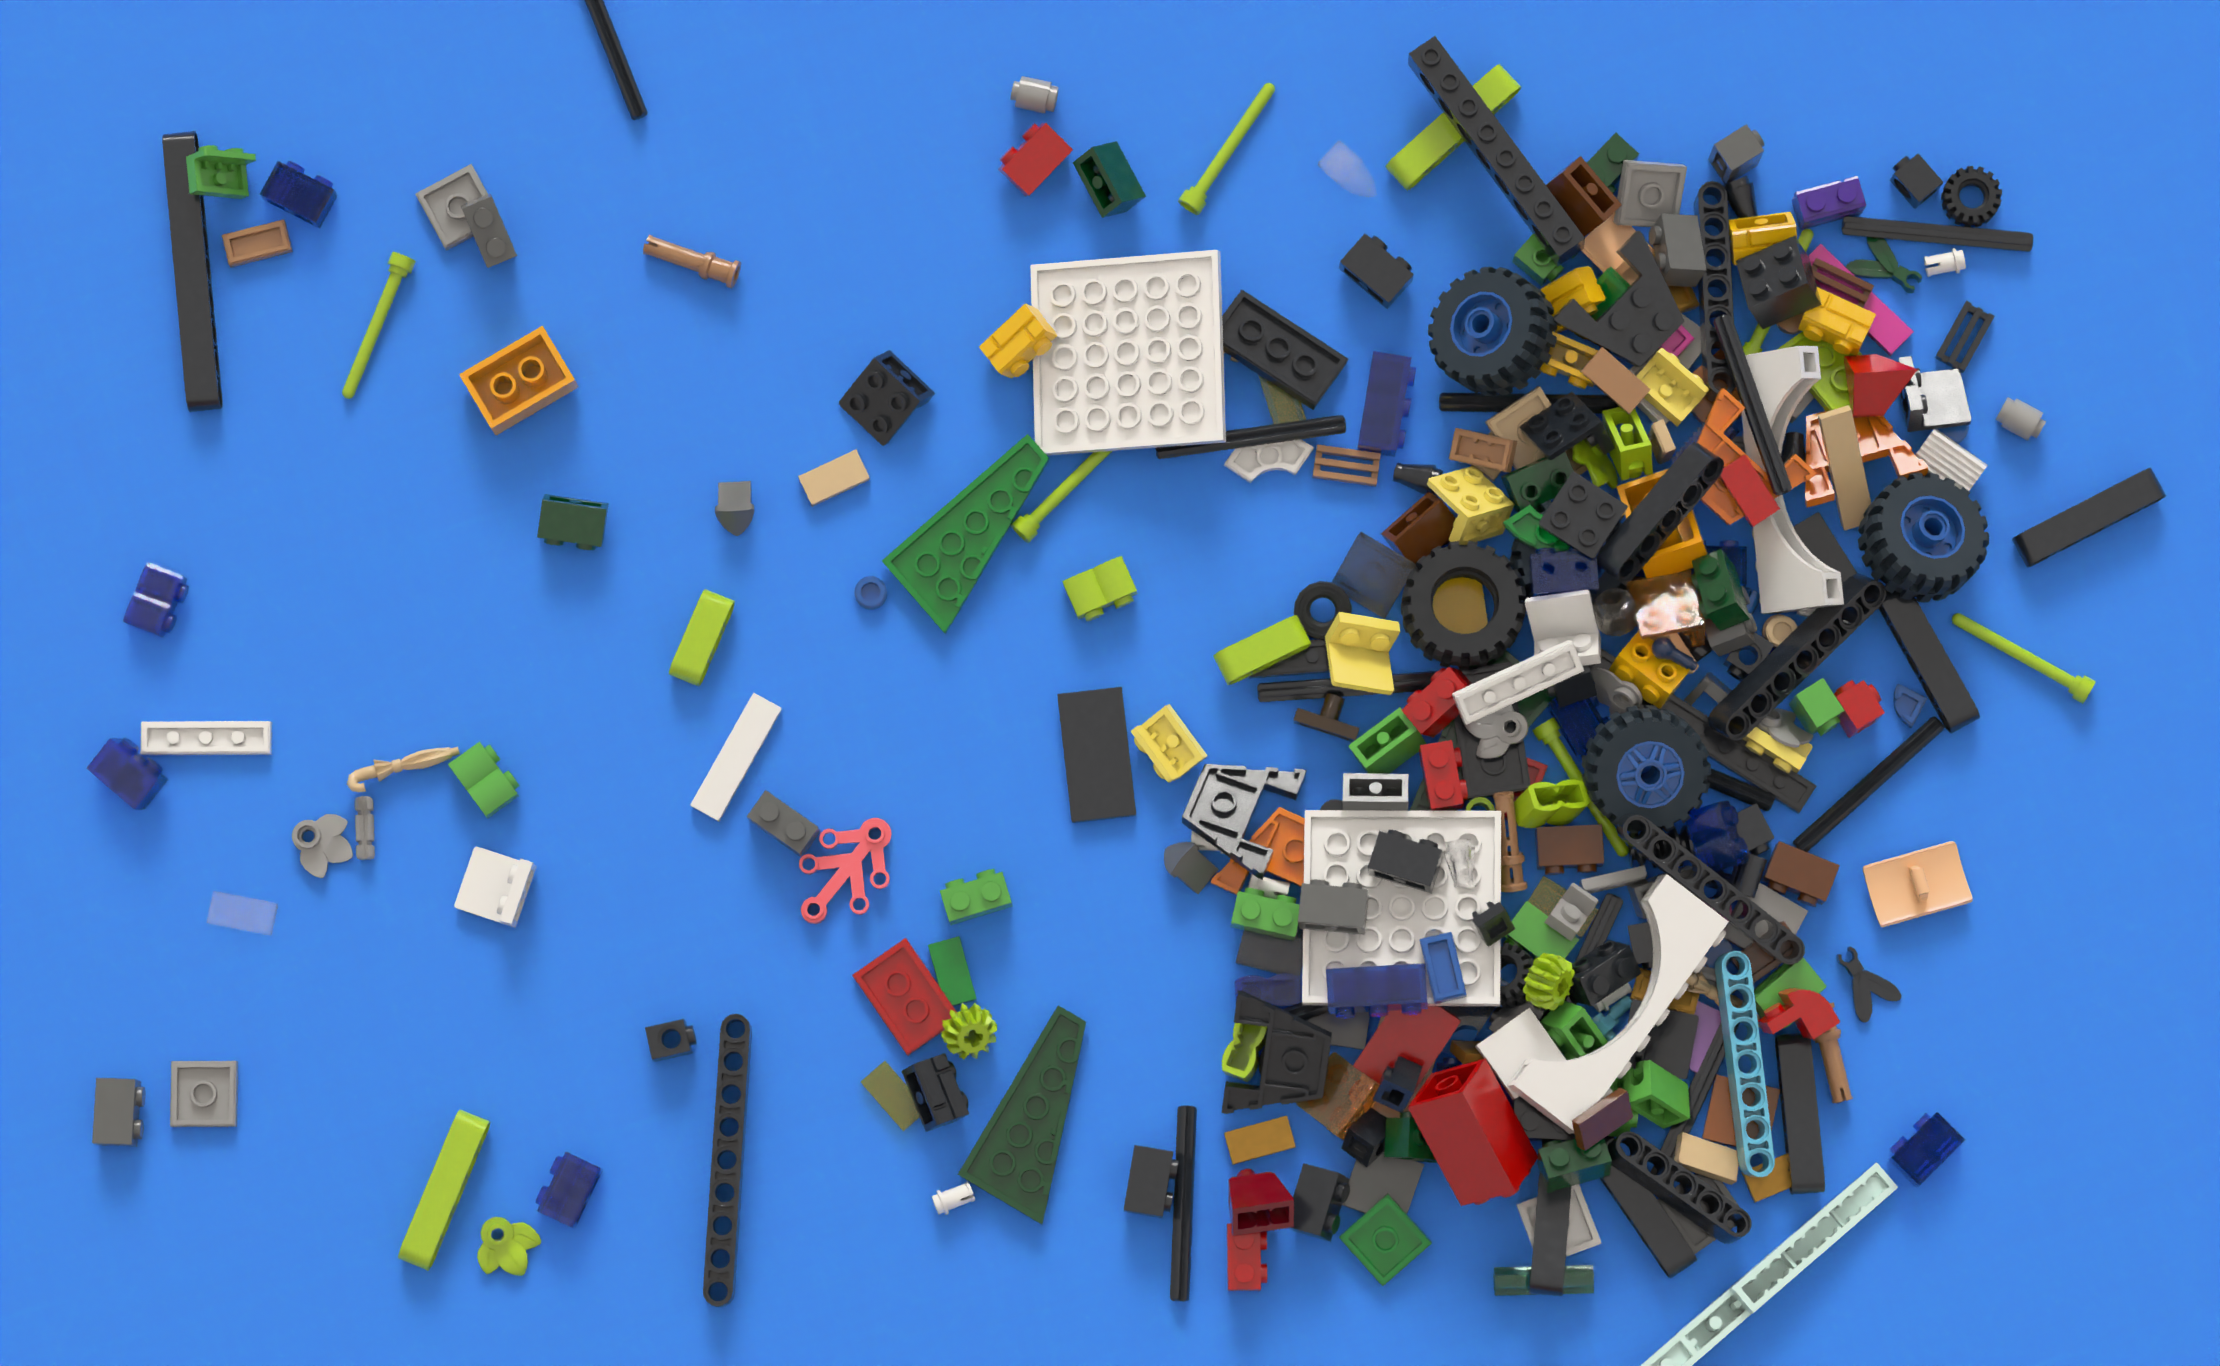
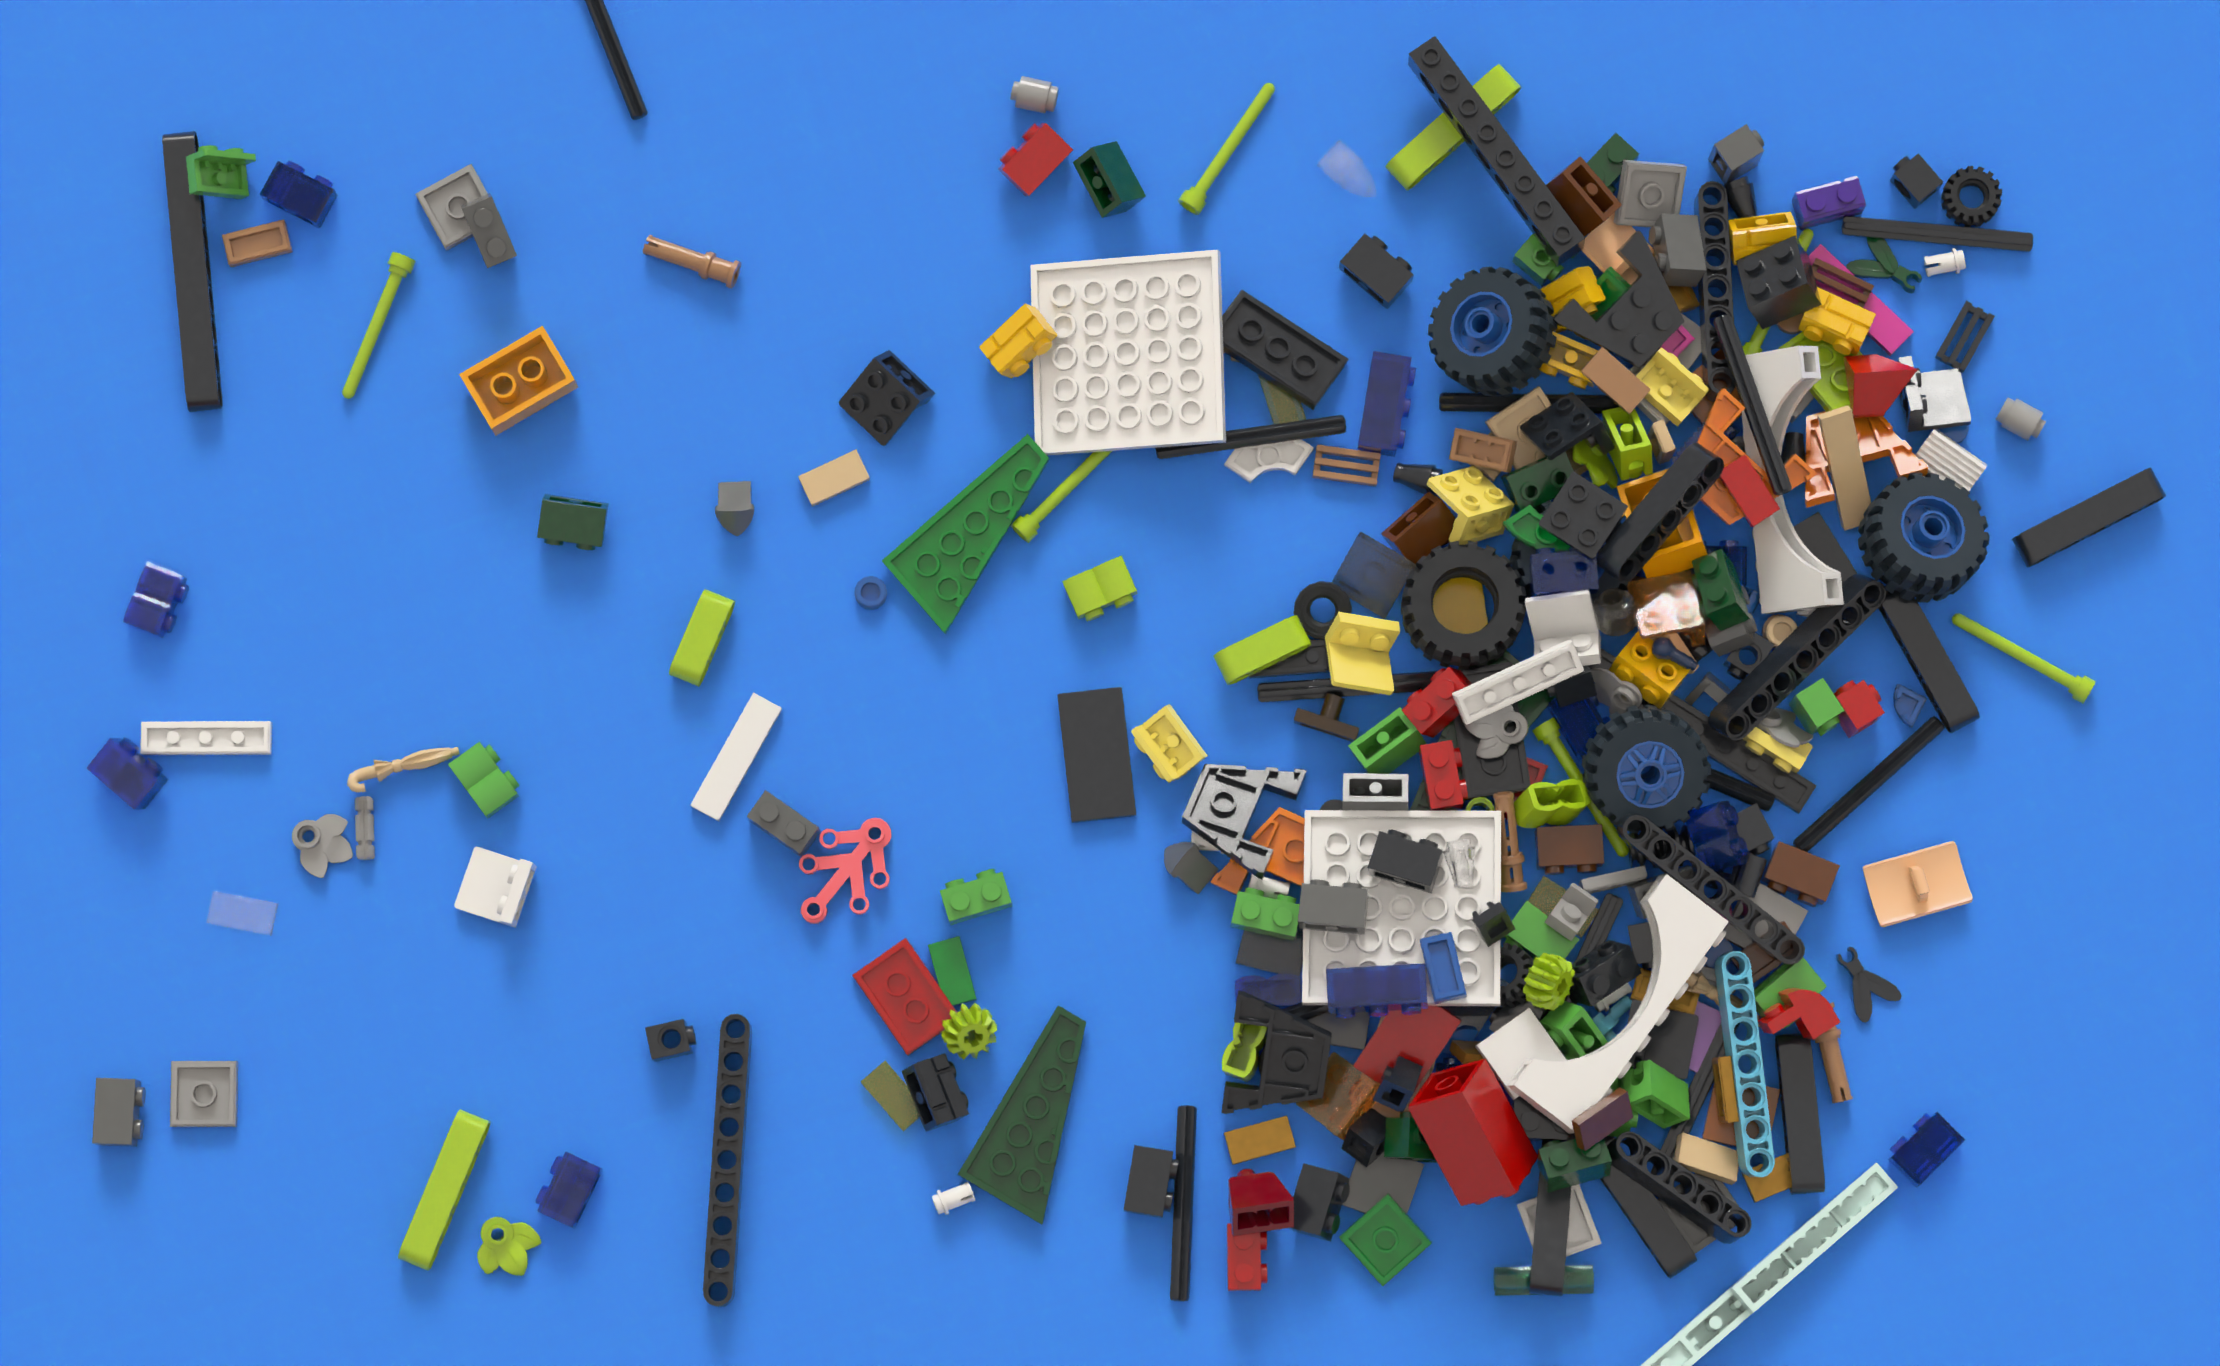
none -> pearl gold tile [1712,1056,1739,1123]

